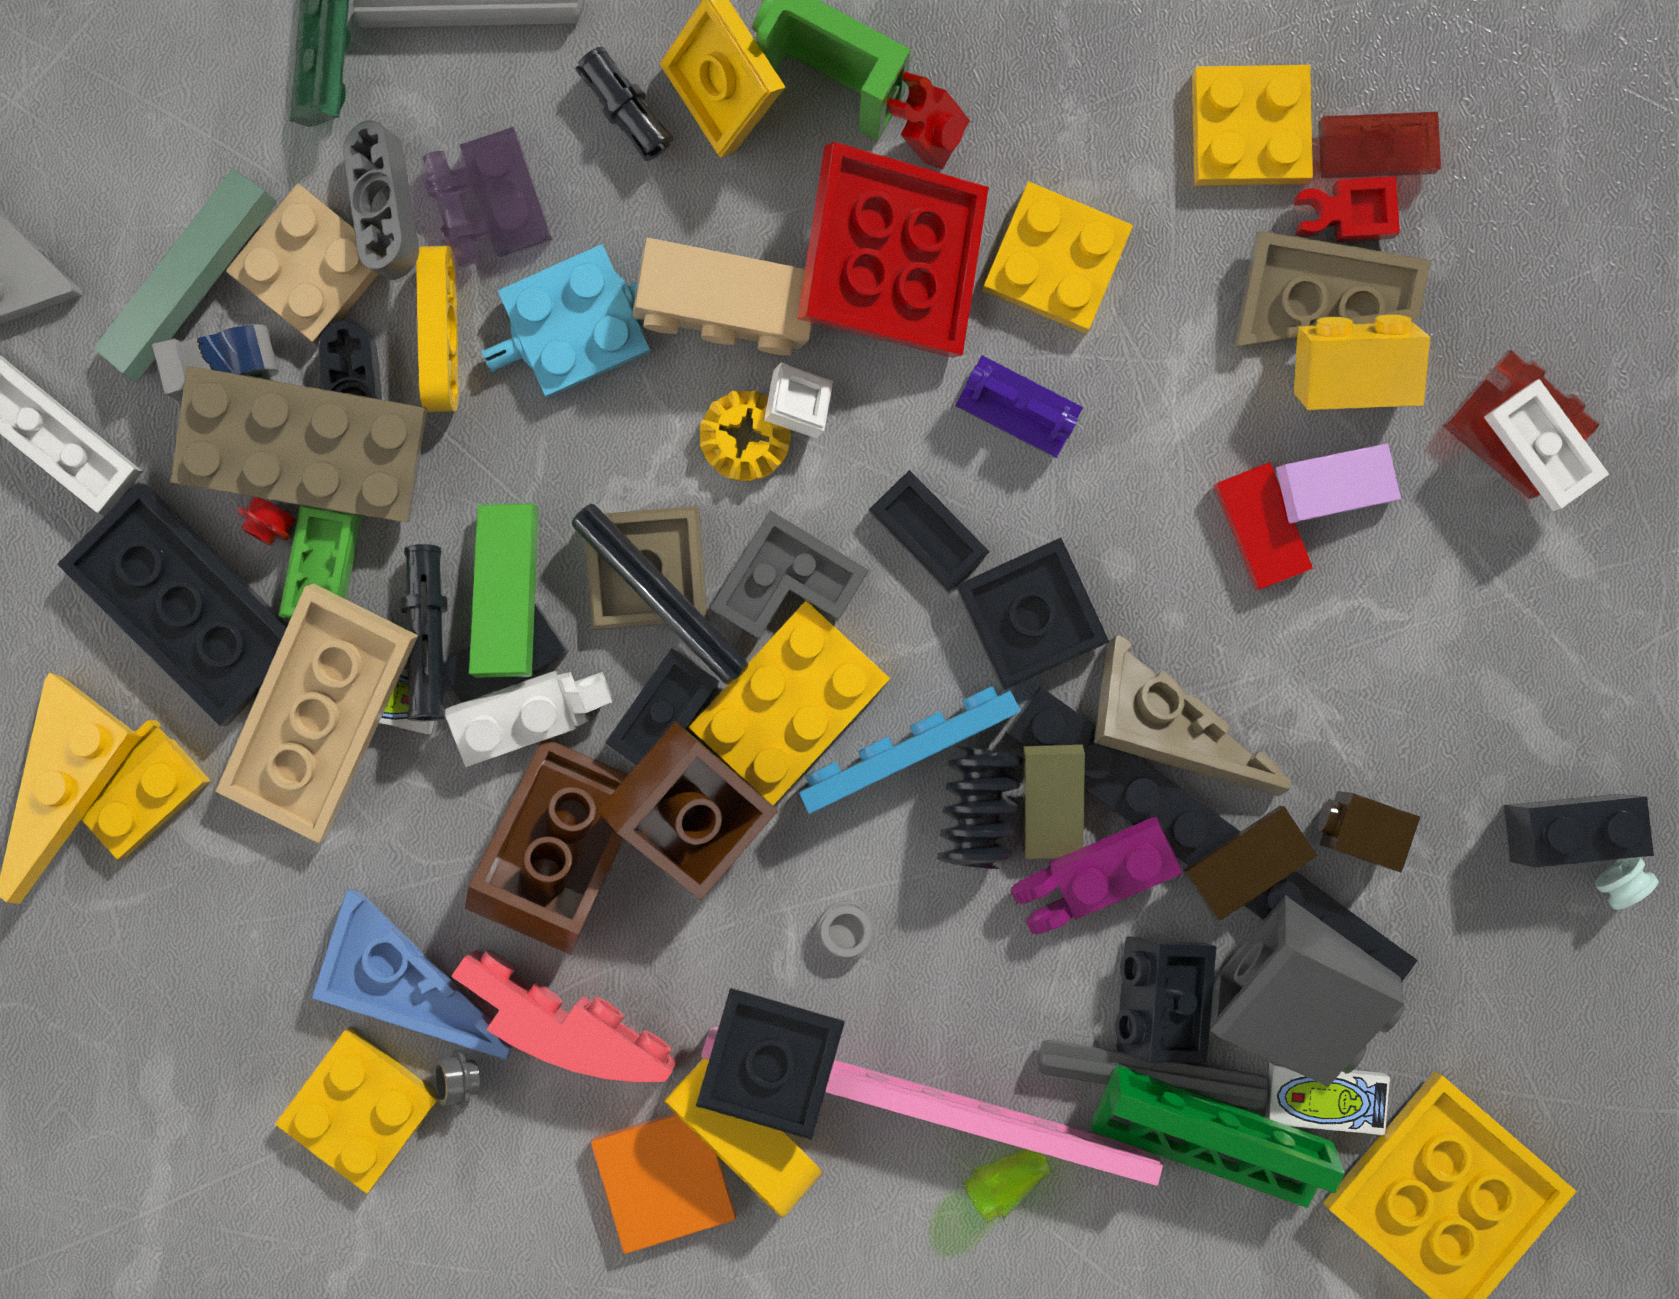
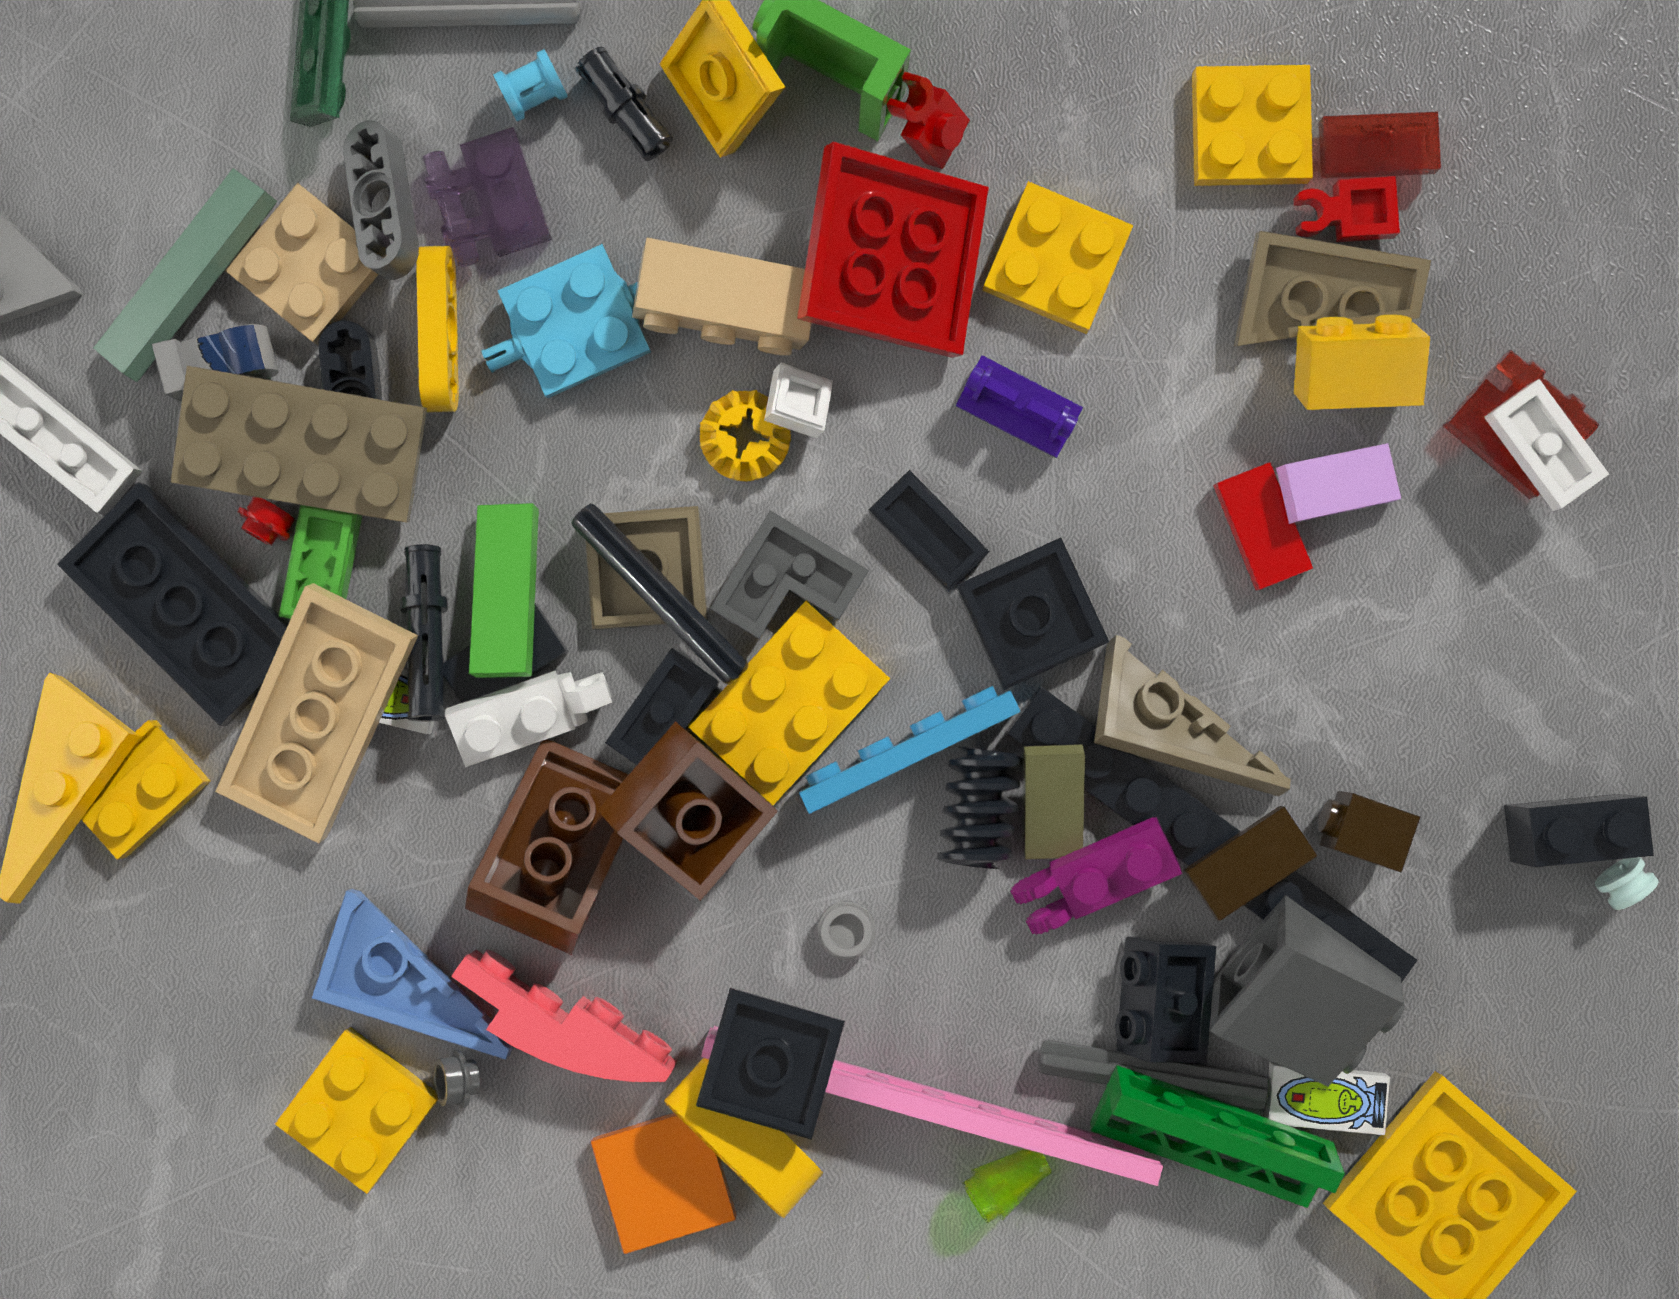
none -> medium azure bush [493,49,568,122]

